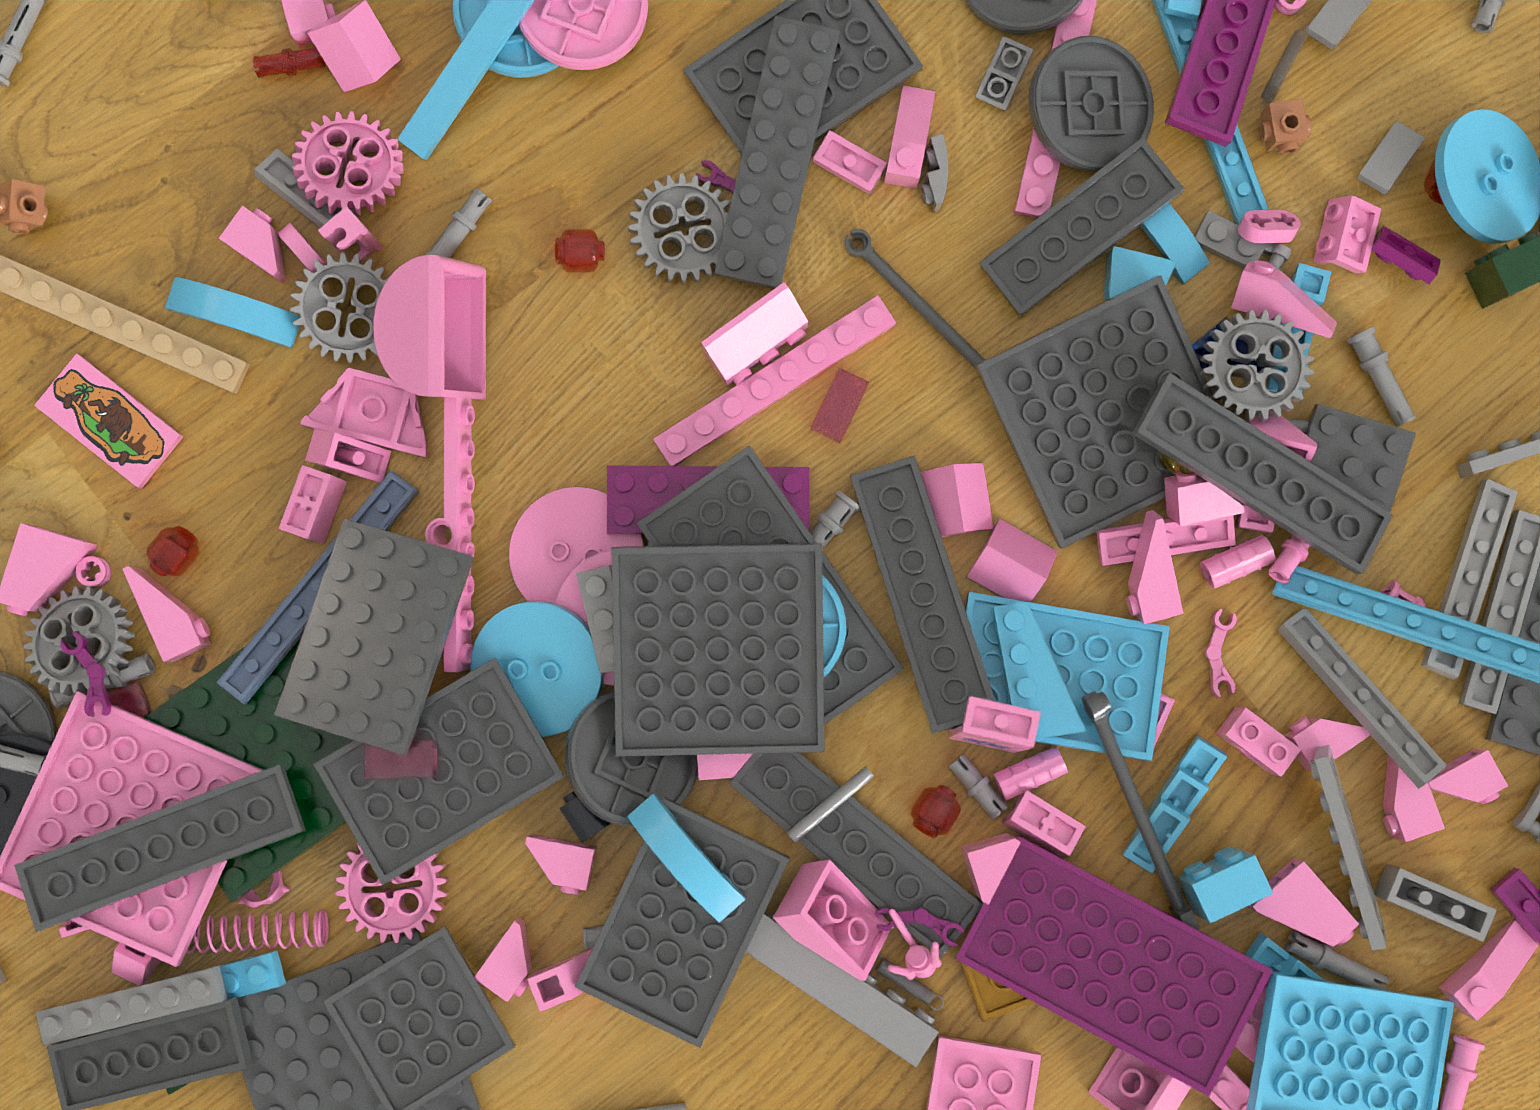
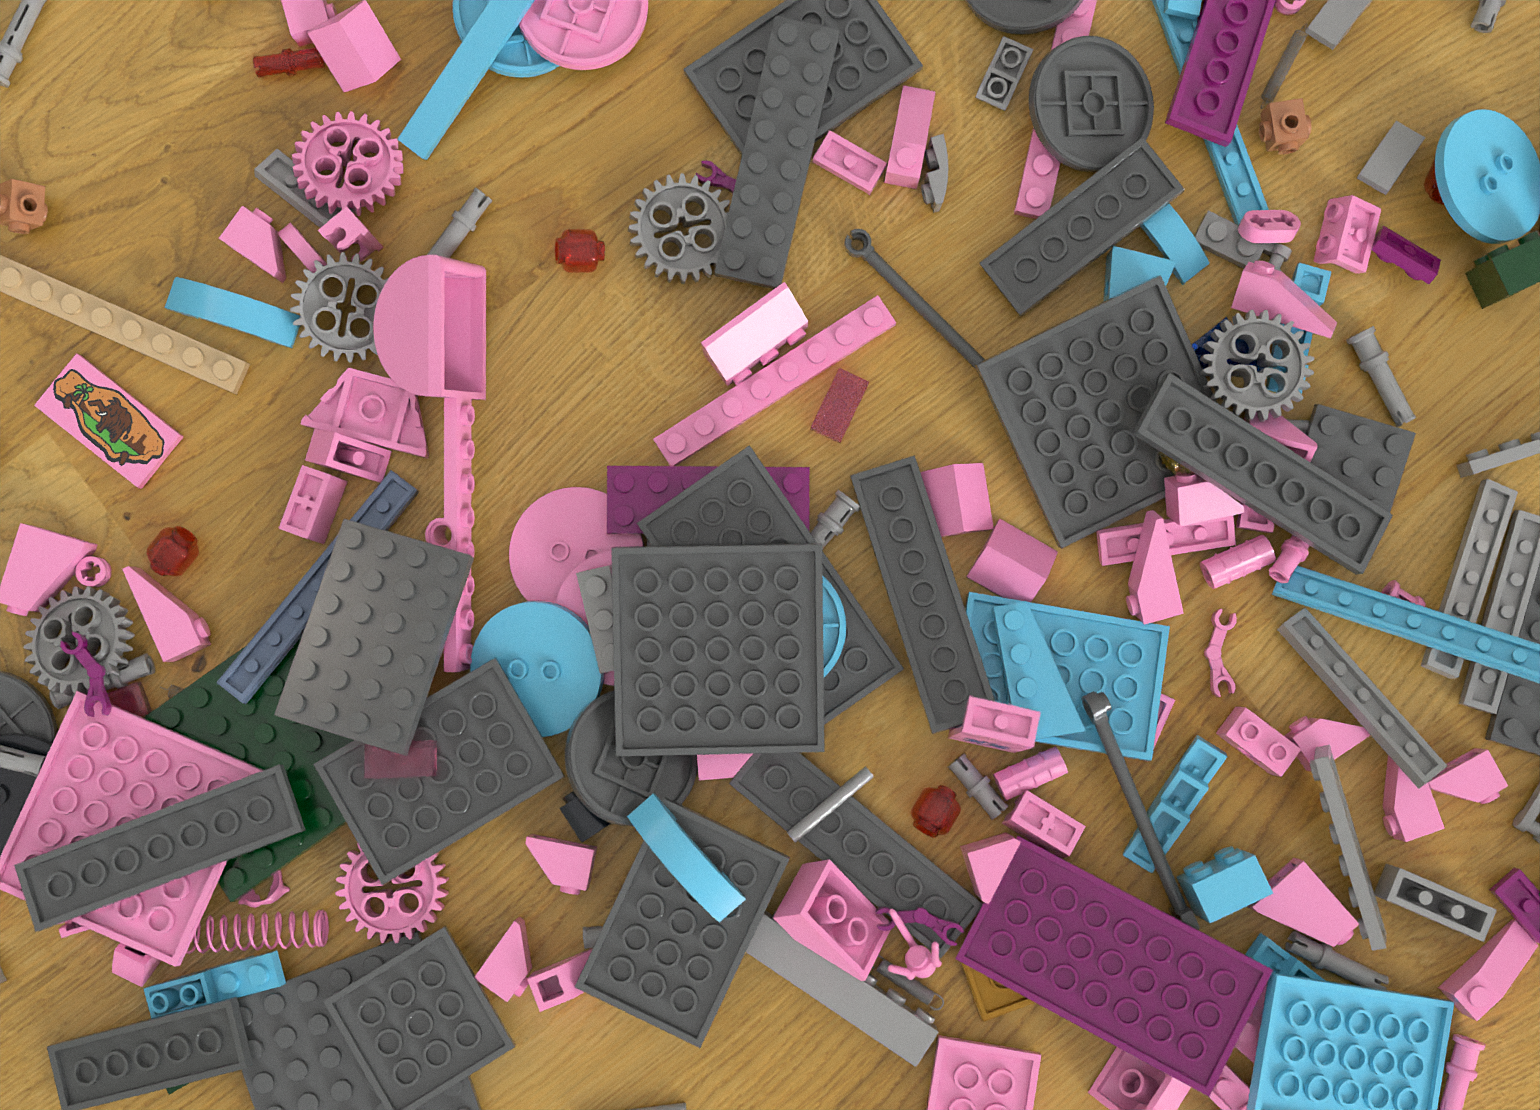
light grey plate [36,965,228,1046] -> none

